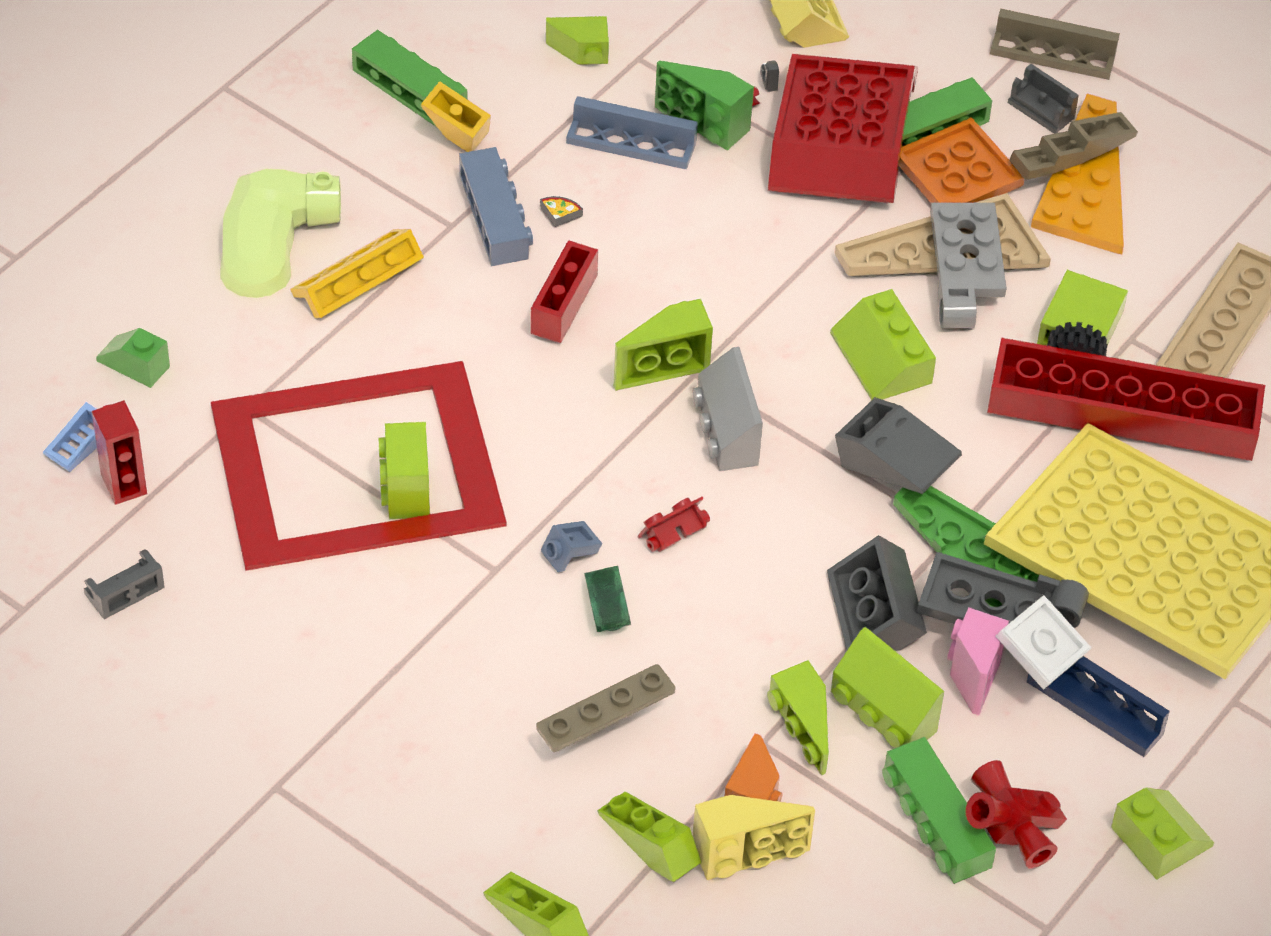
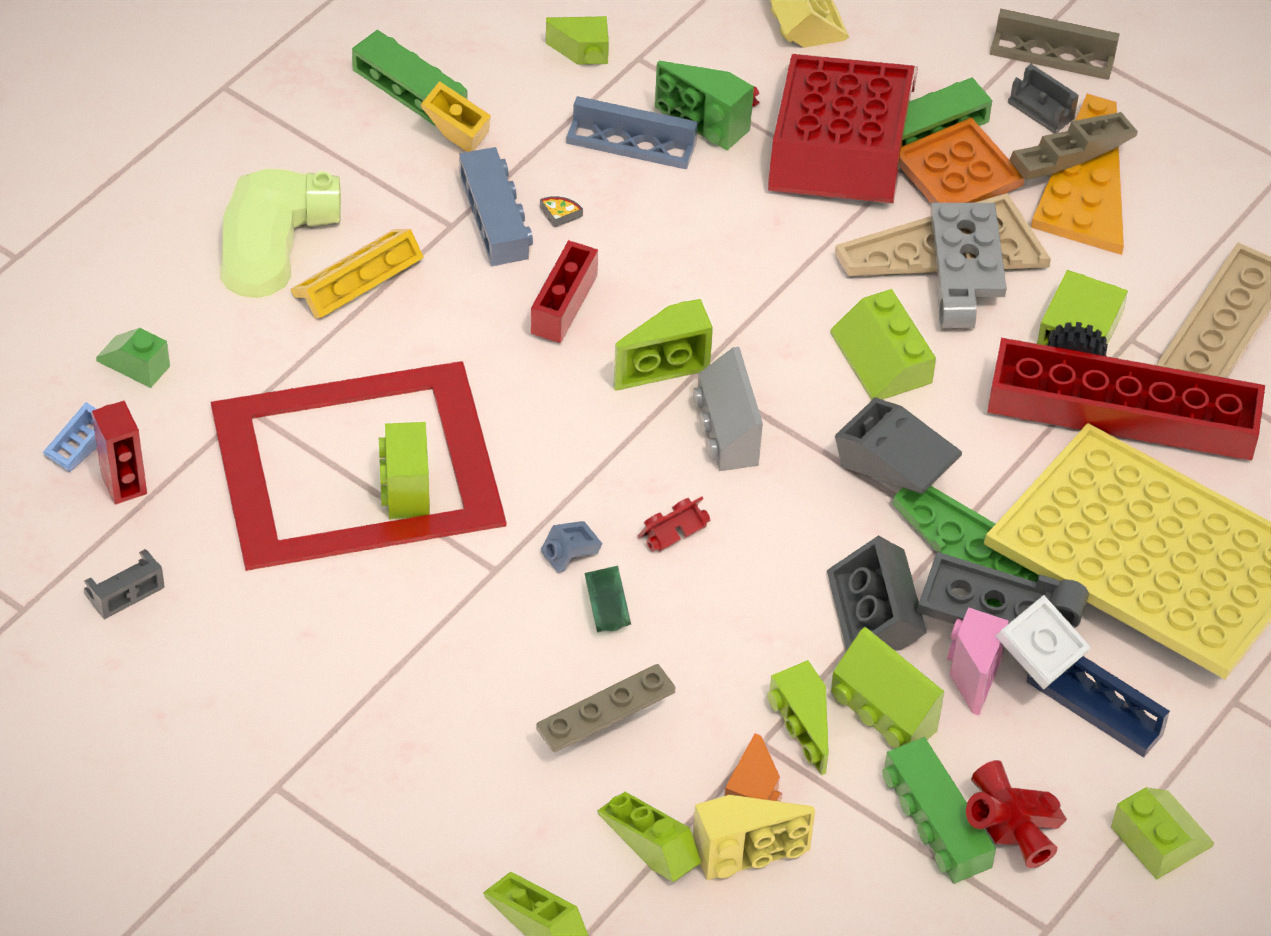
dark grey tile [760,60,779,92] -> none

